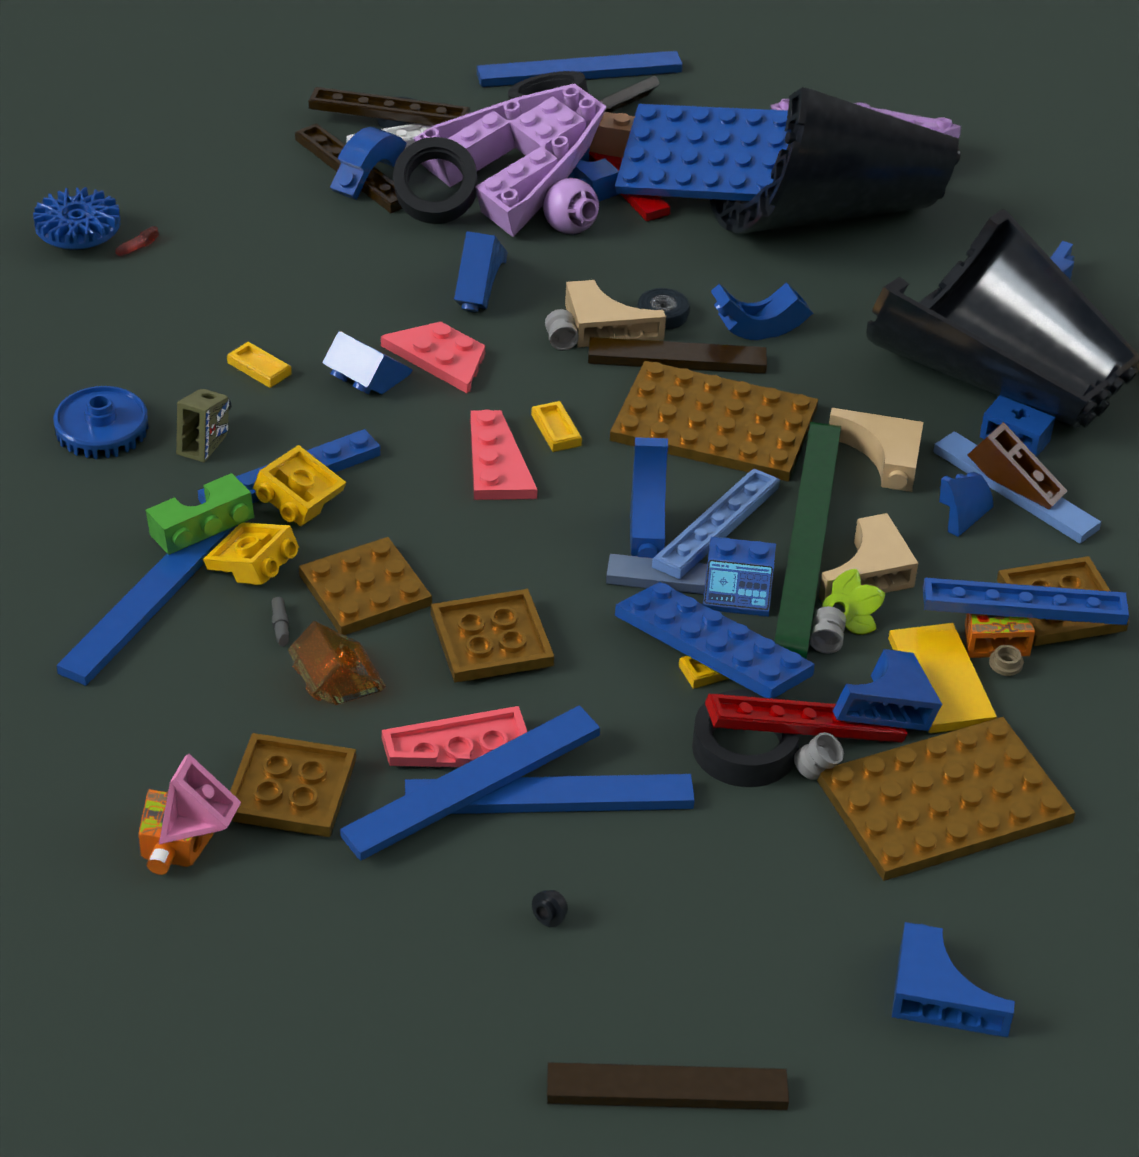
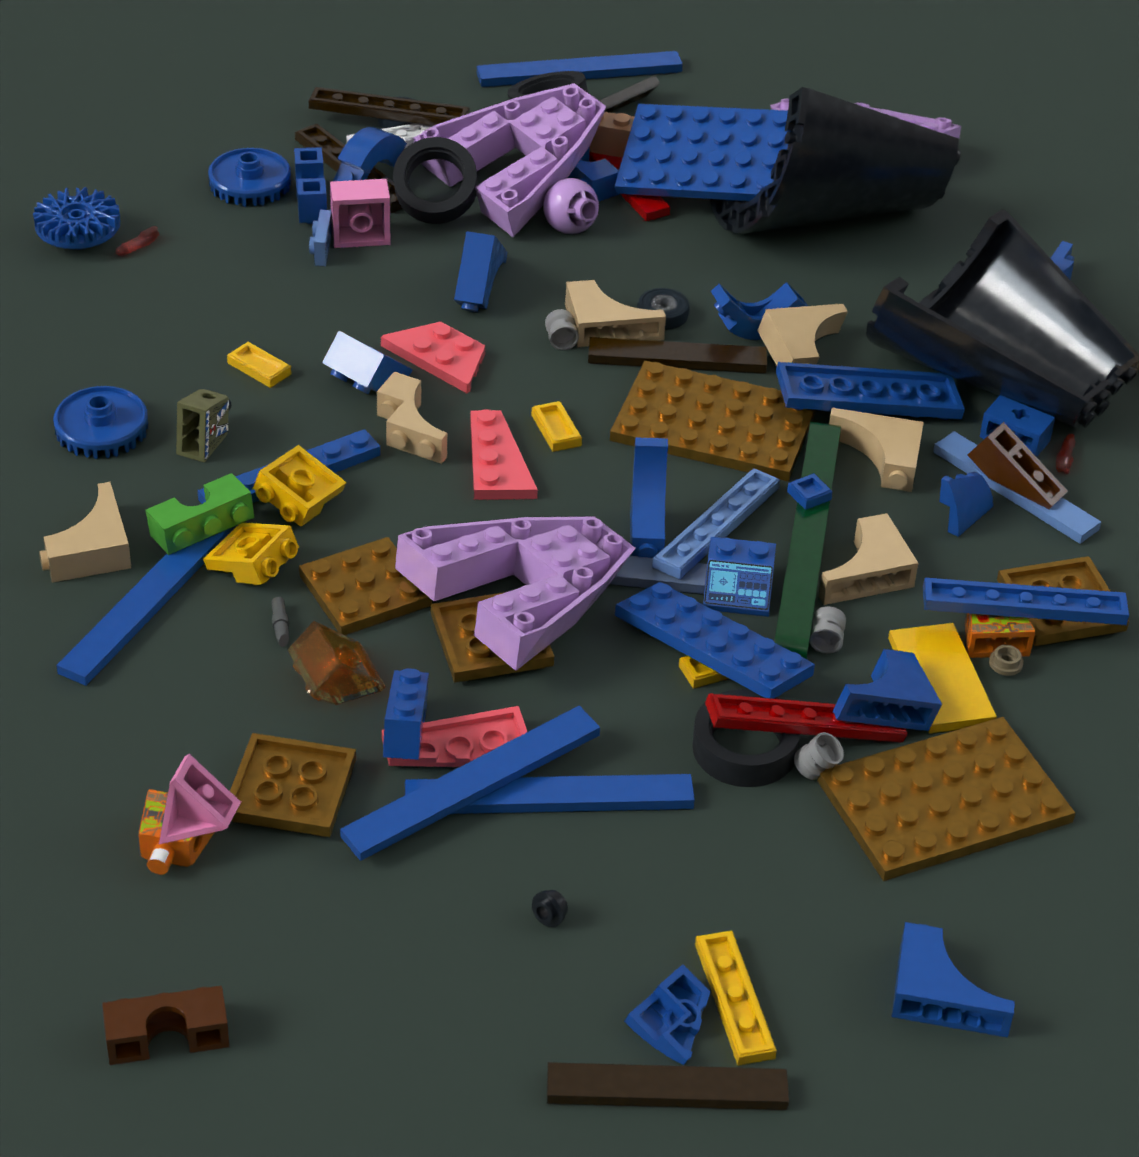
lime plate [821,569,885,635] -> none
none -> tan arch [39,482,131,583]
none -> reddish brown arch [102,985,230,1065]
none -> blue wheel [208,148,291,207]
none -> blue arch [294,147,327,224]
none -> medium blue plate [309,210,332,266]
none -> bright pink brick [330,179,390,248]
none -> tan arch [377,372,447,464]
none -> blue arch [383,668,429,760]
none -> lavender piece [395,516,635,671]
none -> blue slope [624,964,710,1065]
none -> yellow tile [695,930,777,1066]
none -> tan arch [757,304,848,366]
none -> blue plate [776,362,965,420]
none -> blue tile [787,473,833,510]
none -> clear red piece [1056,434,1076,474]

